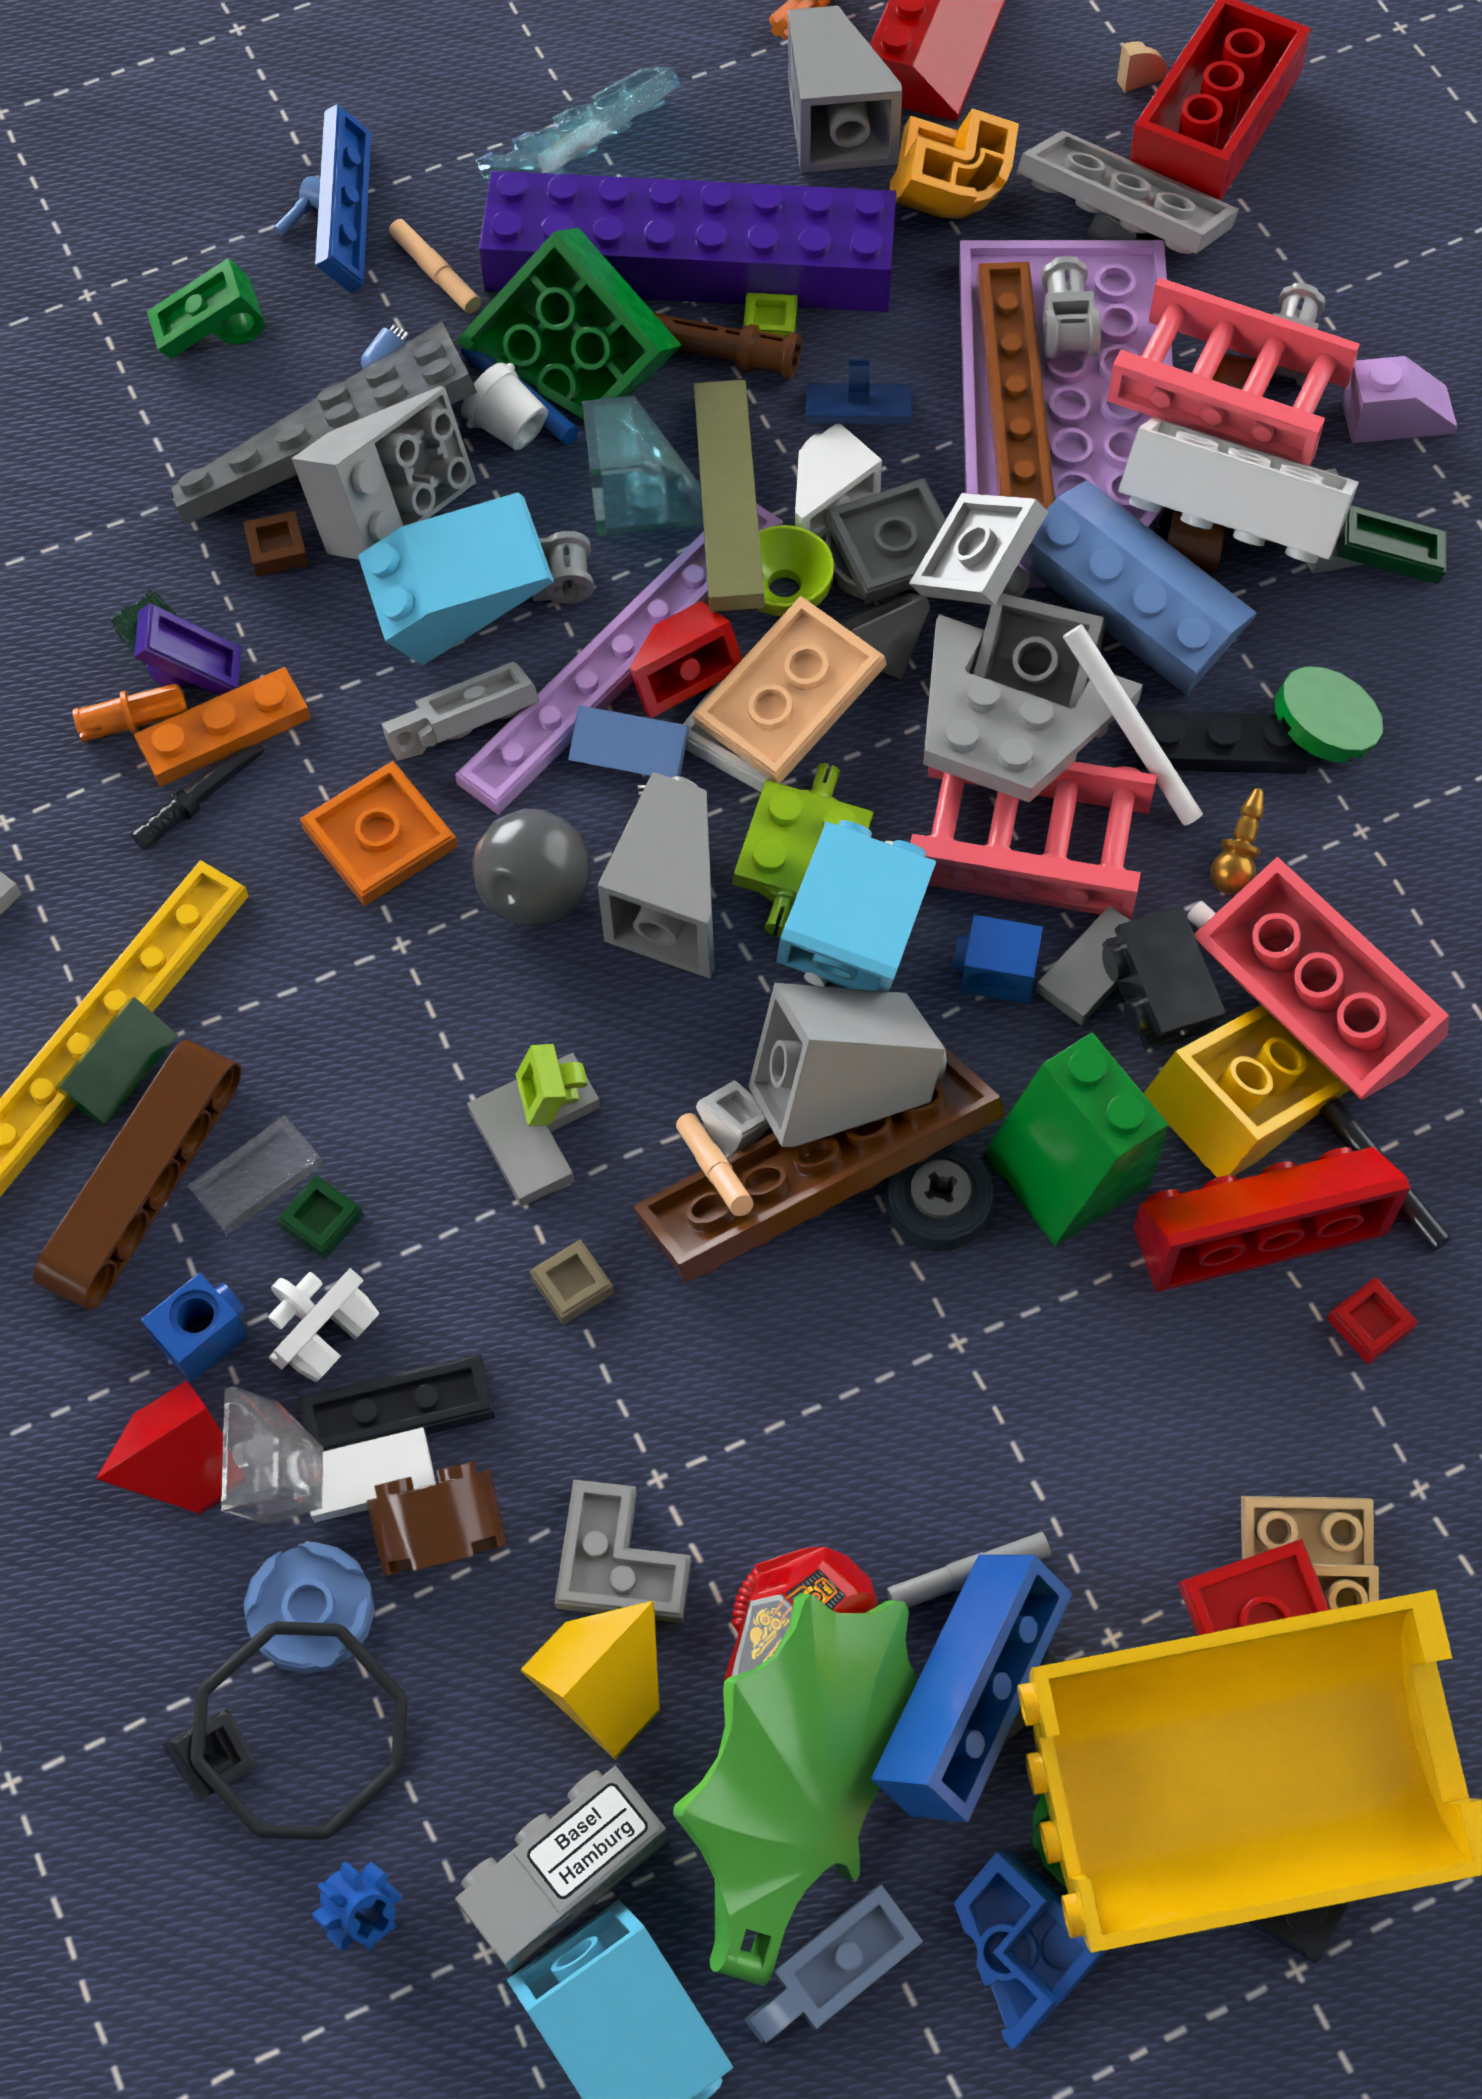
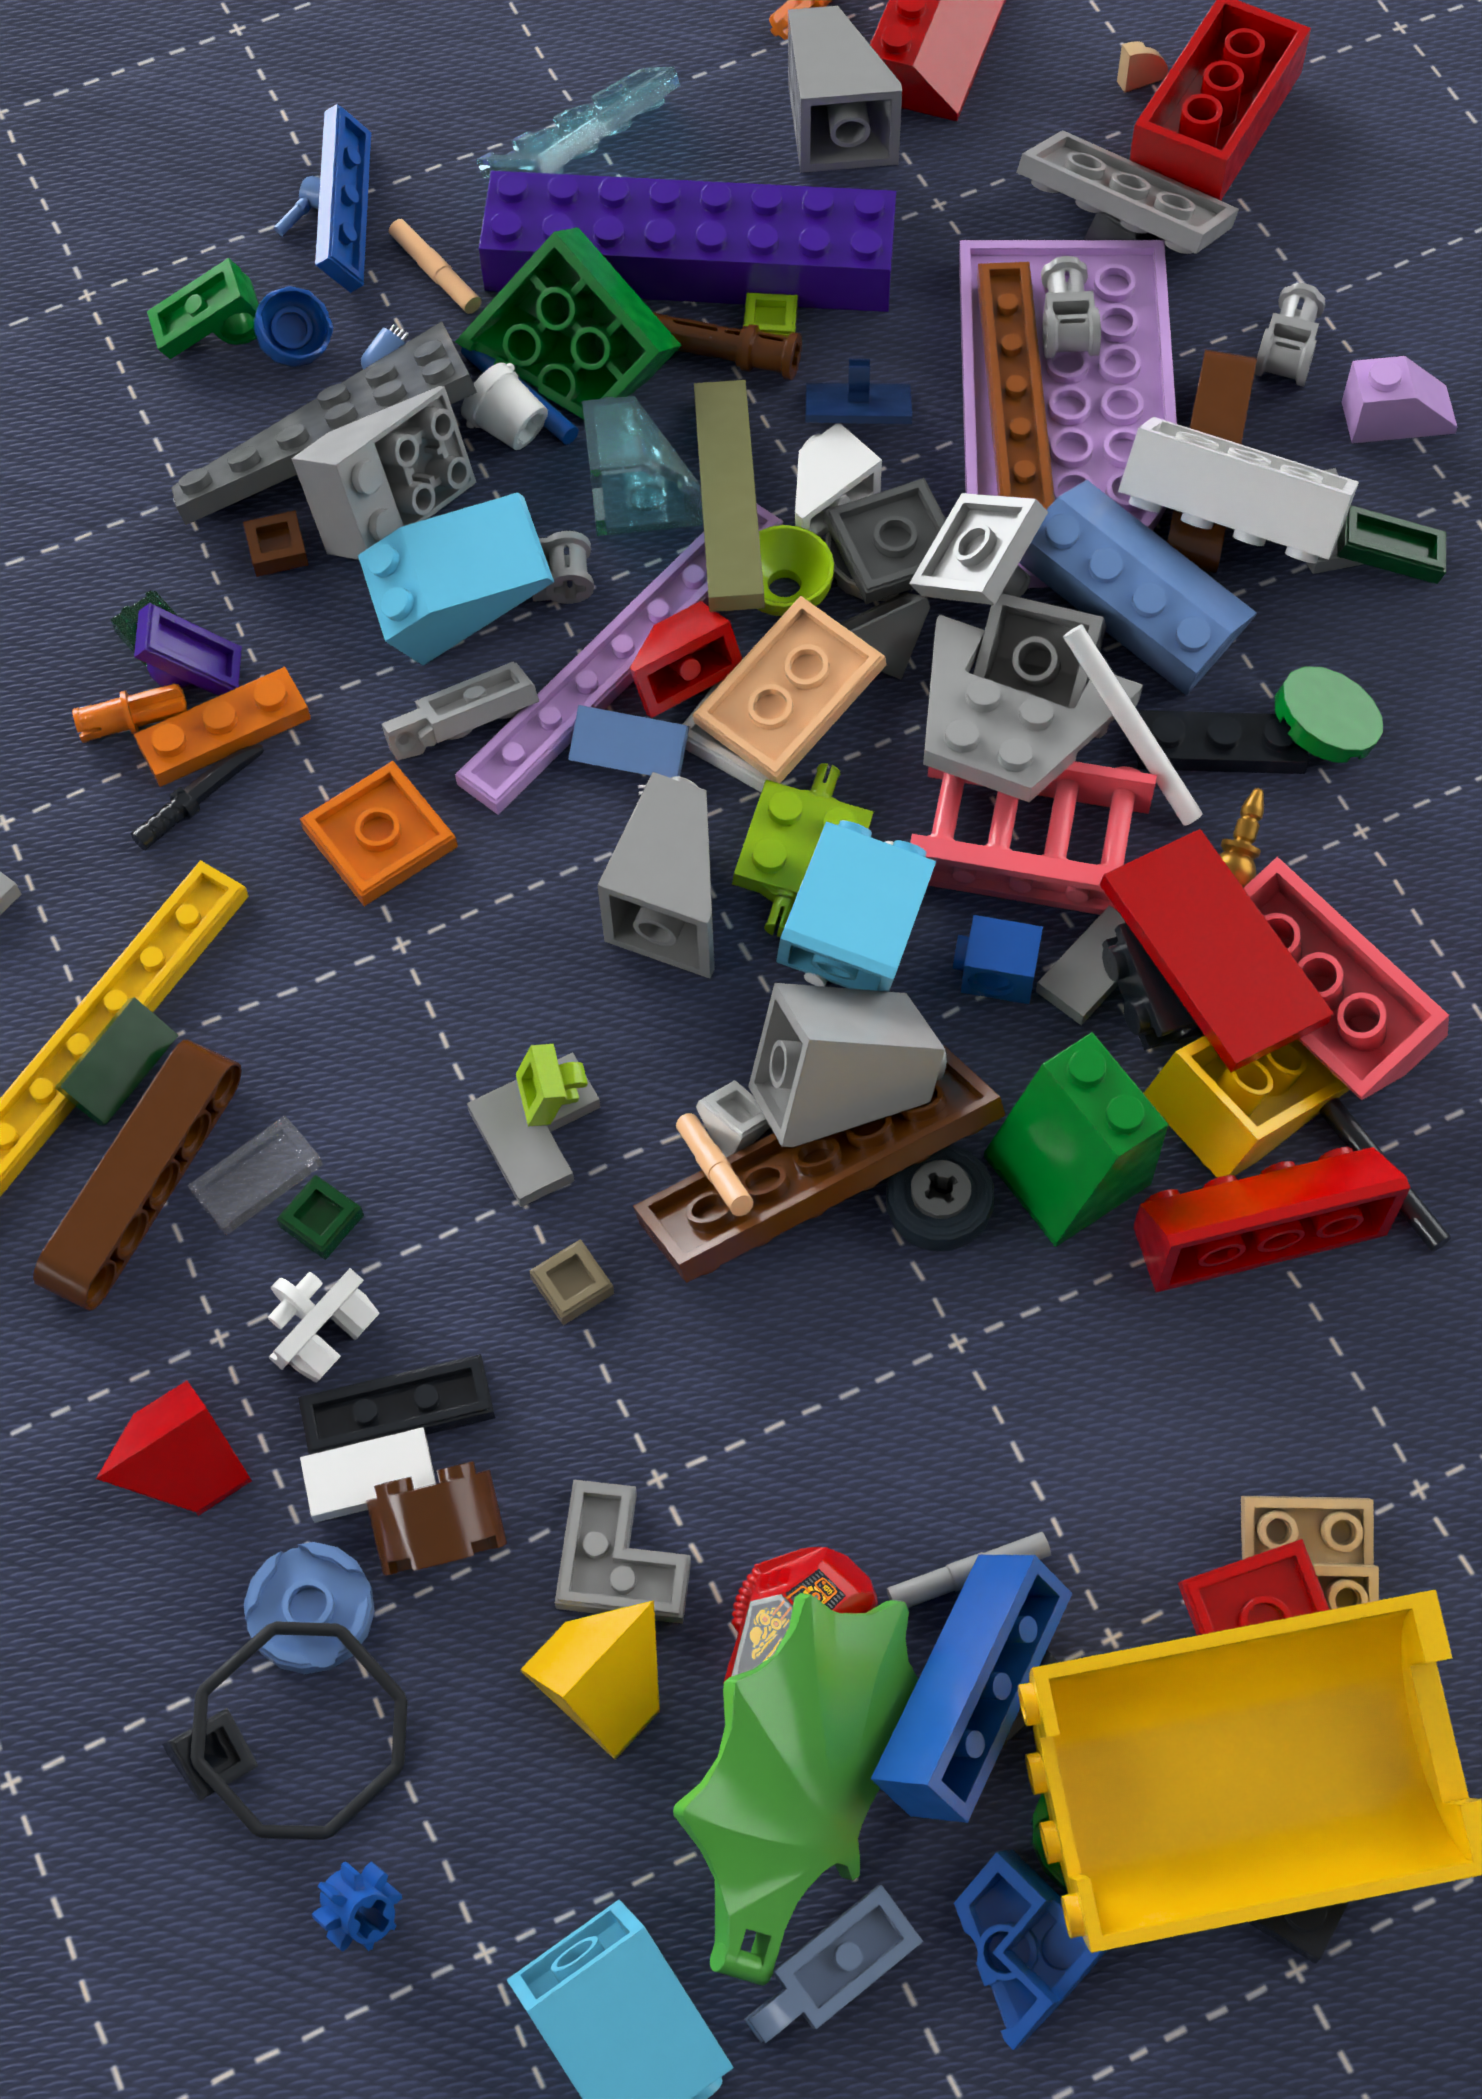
blue brick [141,1272,248,1384] -> none
clear slope [221,1387,323,1524] -> none
light grey brick [455,1765,669,1974] -> none
dark grey piece [472,808,592,928] -> none
light orange brick [890,108,1019,220] -> none
coral fence [1107,278,1360,466] -> none
red tile [1327,1277,1418,1365] -> none
none -> blue hair [253,286,333,367]
none -> red tile [1099,829,1334,1073]

